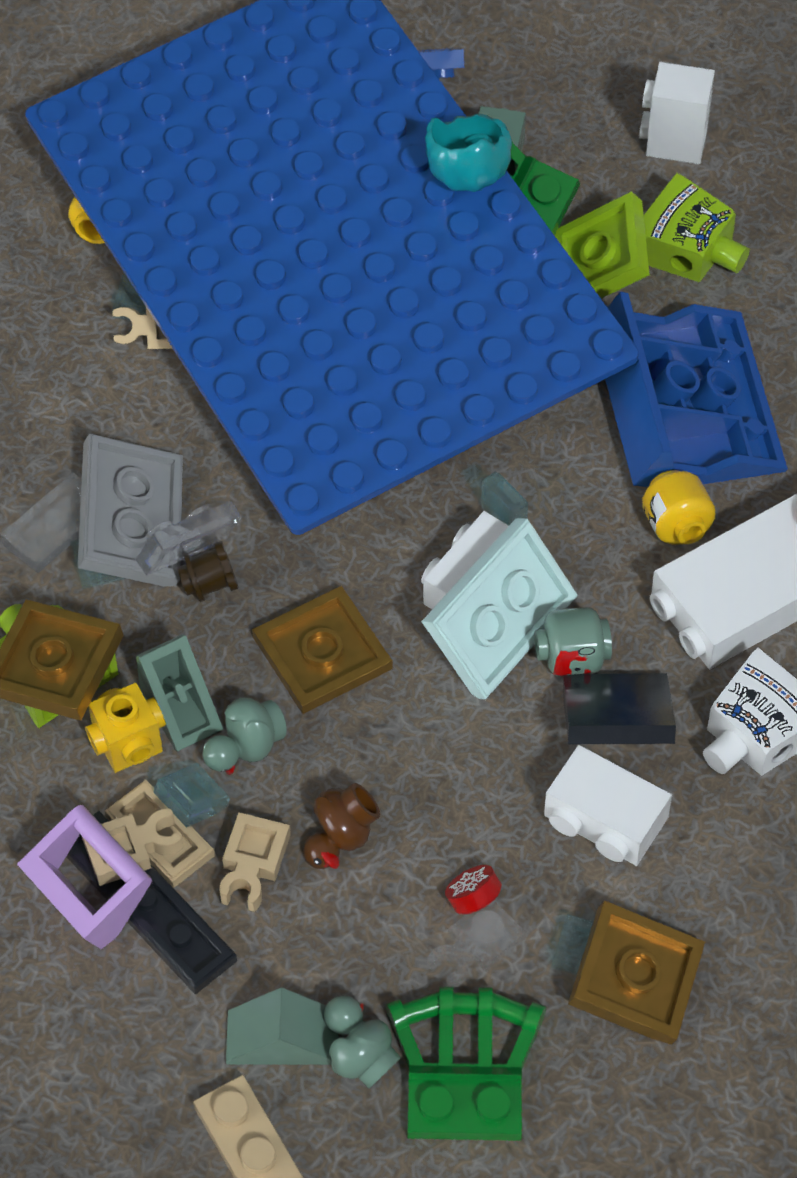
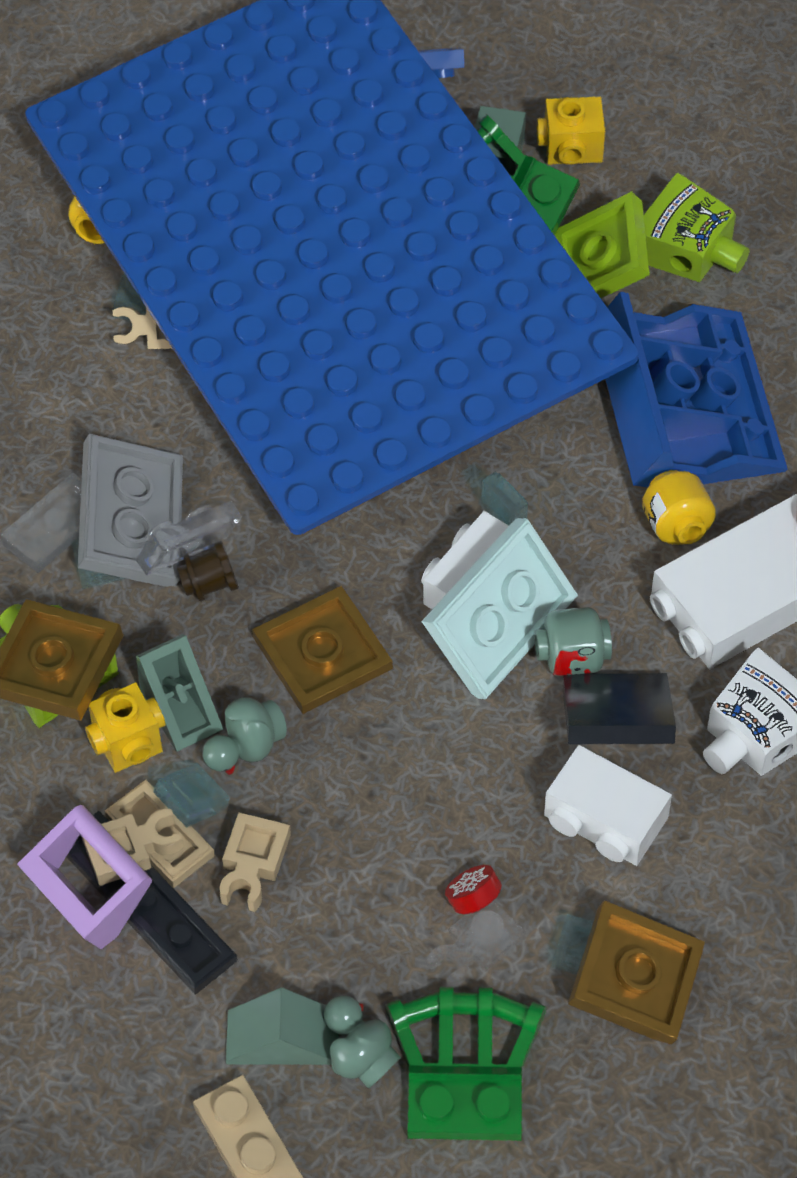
reddish brown animal [303,783,380,869] -> none
teal hair [425,114,512,192] -> none
white brick [639,62,715,164] -> none
none -> yellow brick [536,97,605,165]

